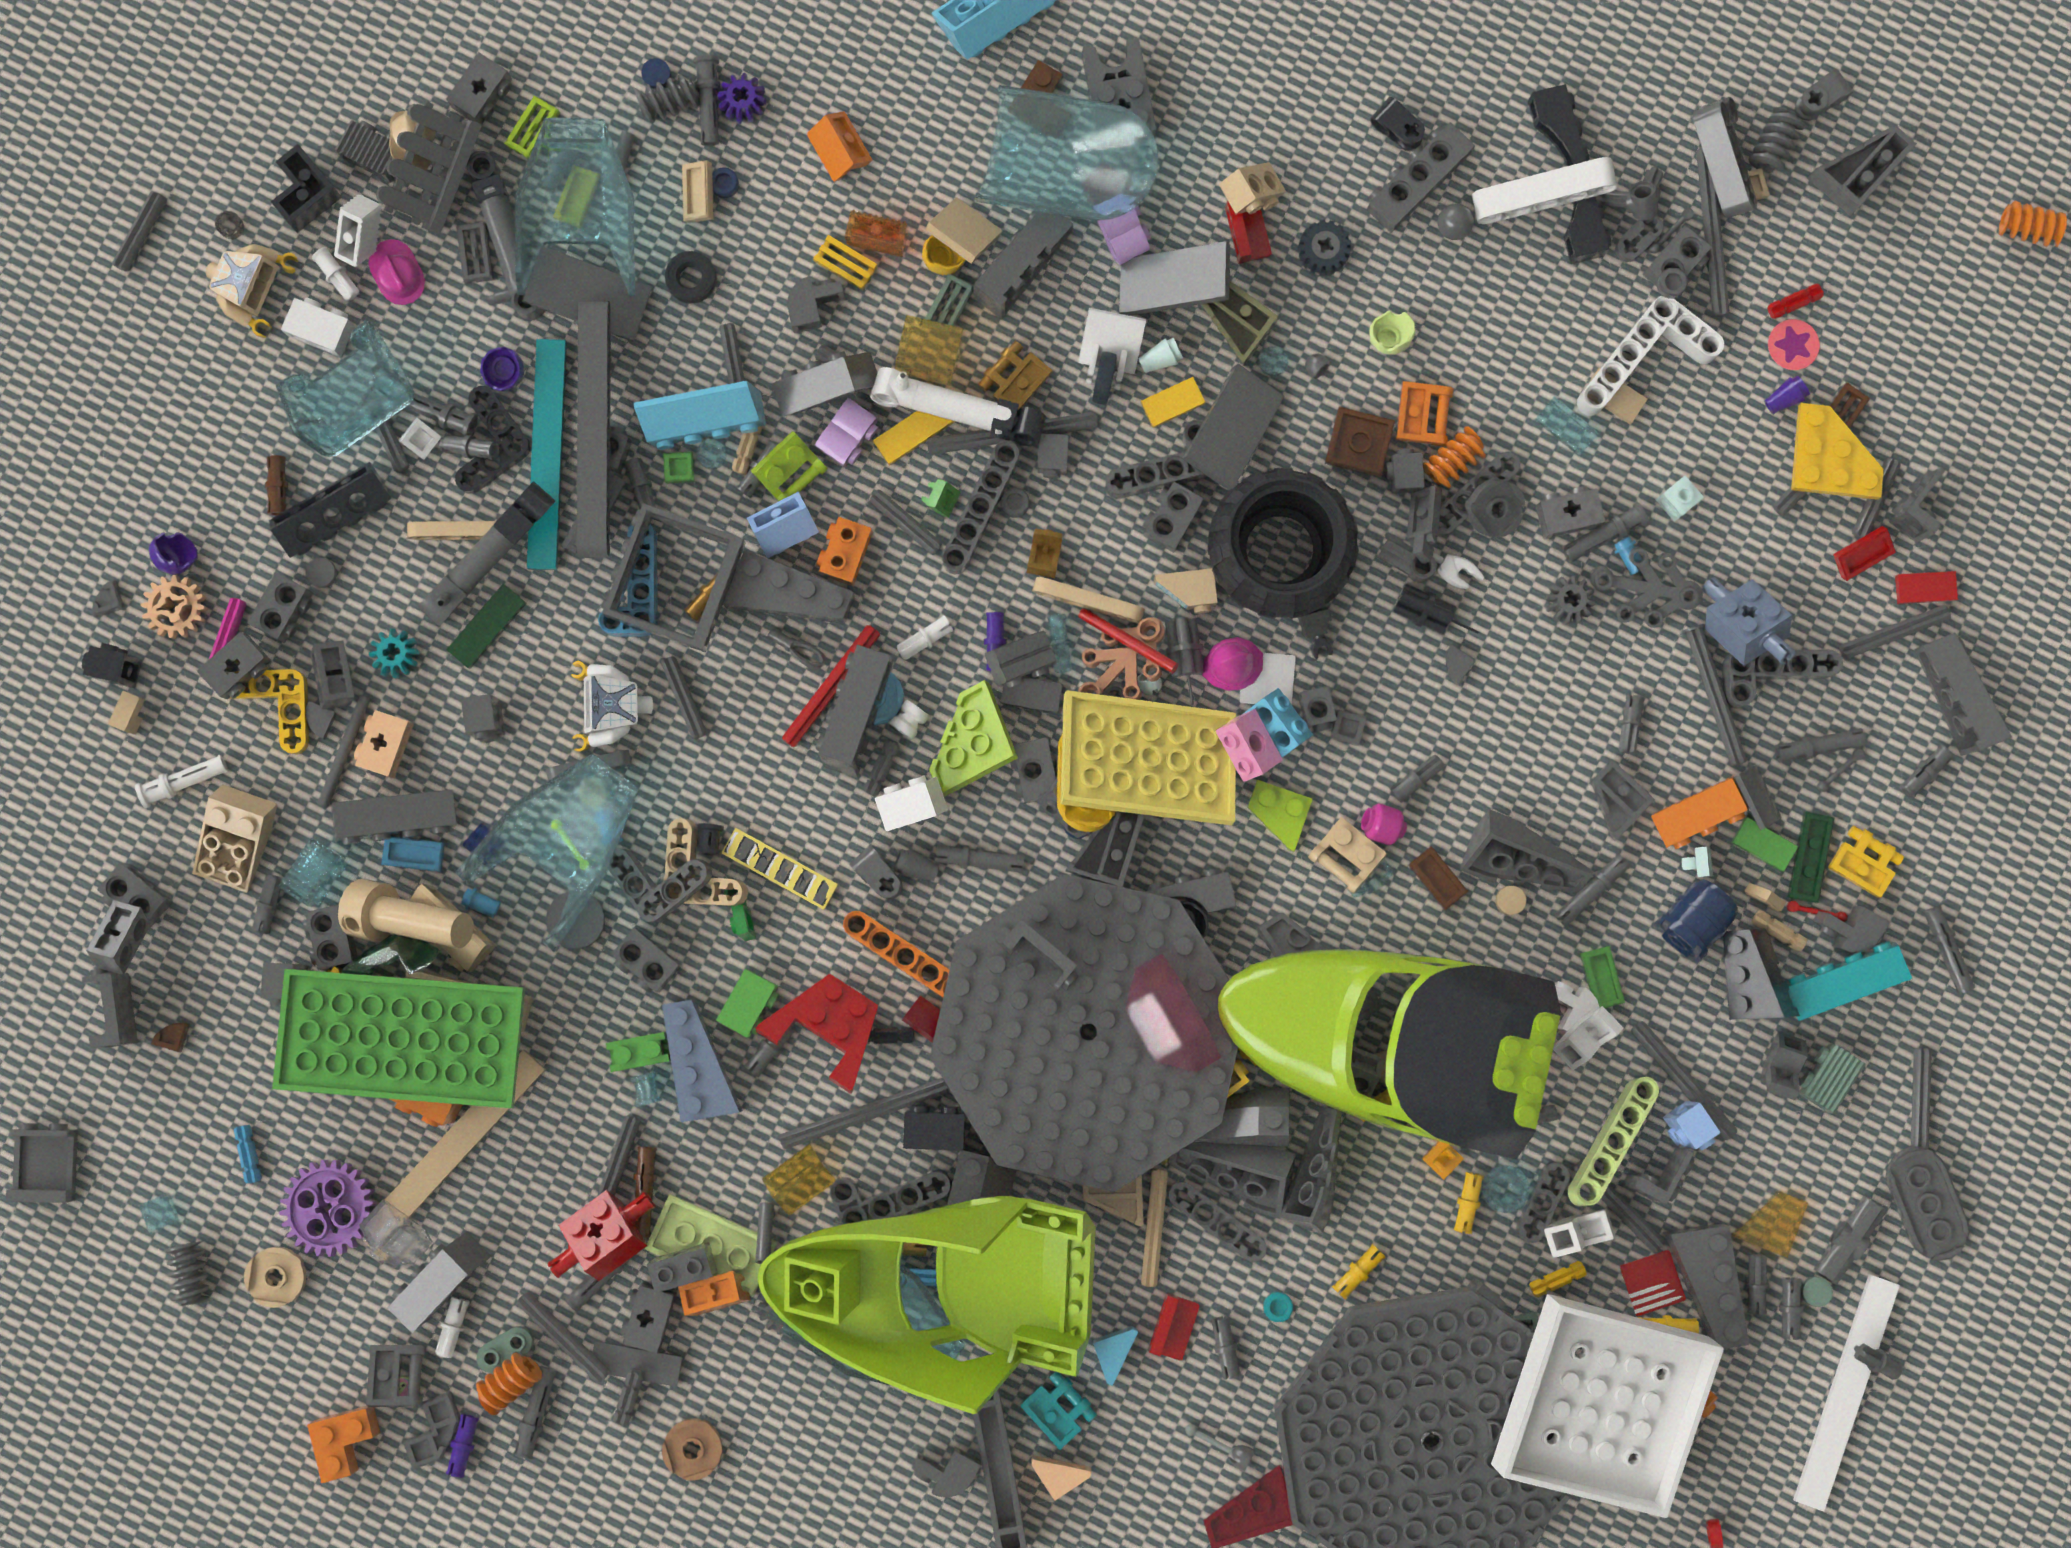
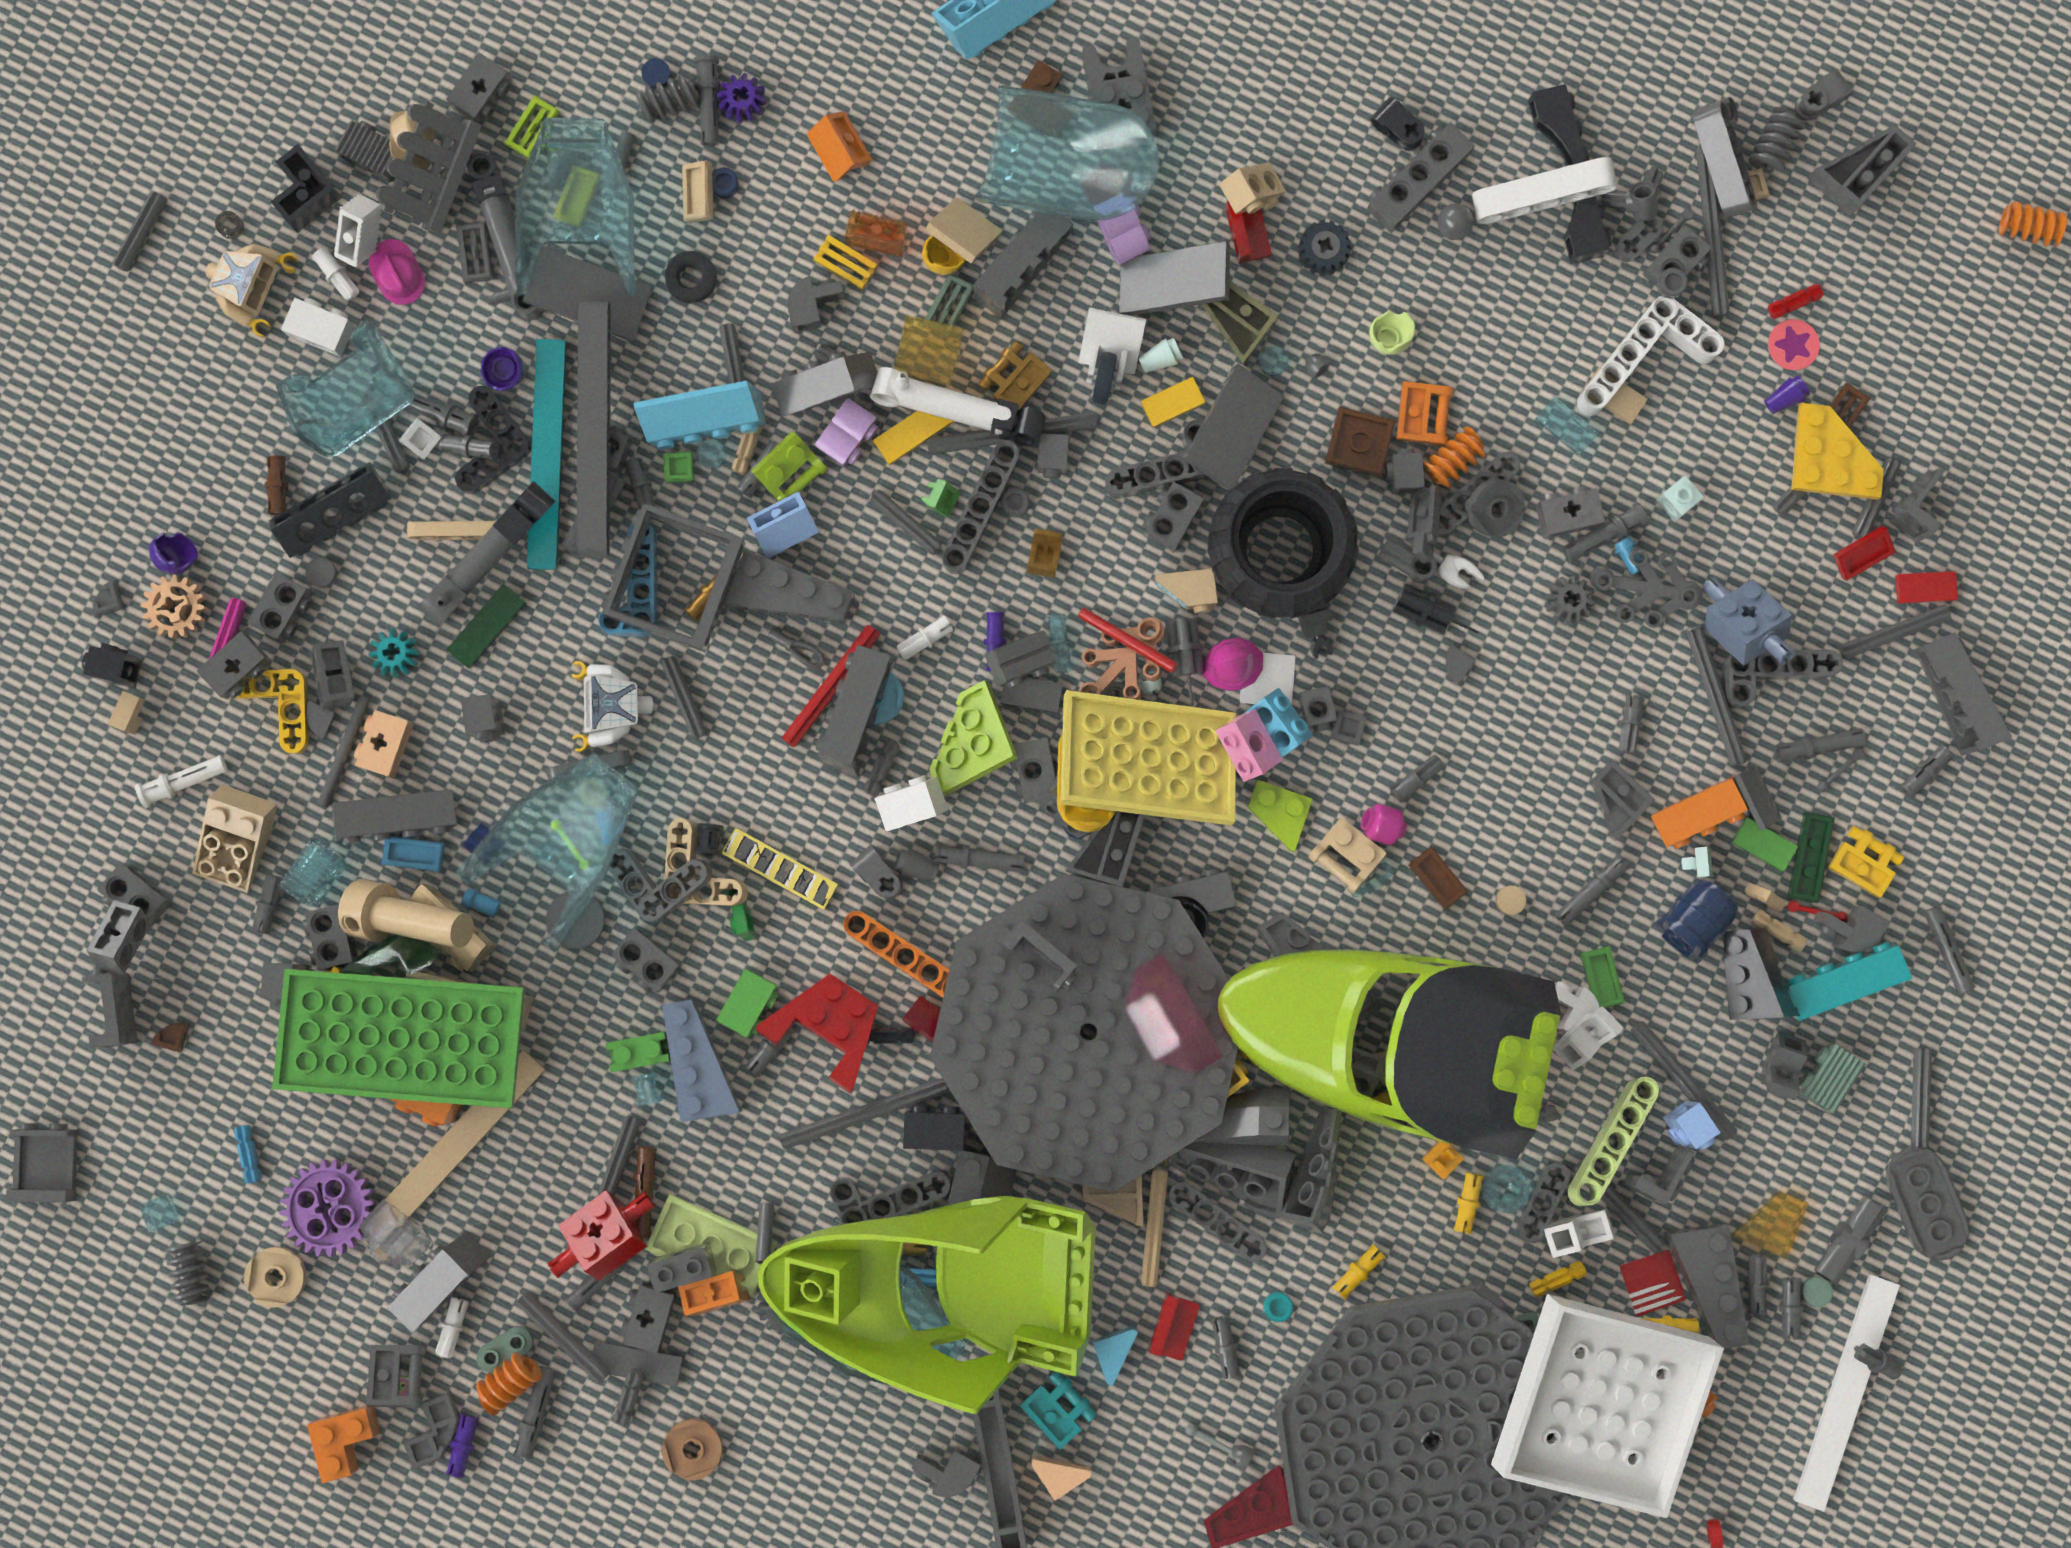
clear yellow panel [762,1144,836,1215] -> none
orange brick [816,516,873,587] -> none
white wheel [889,700,930,740] -> none
tan beam [1032,577,1145,624] -> none
dark grey wedge [1460,809,1593,893] -> none

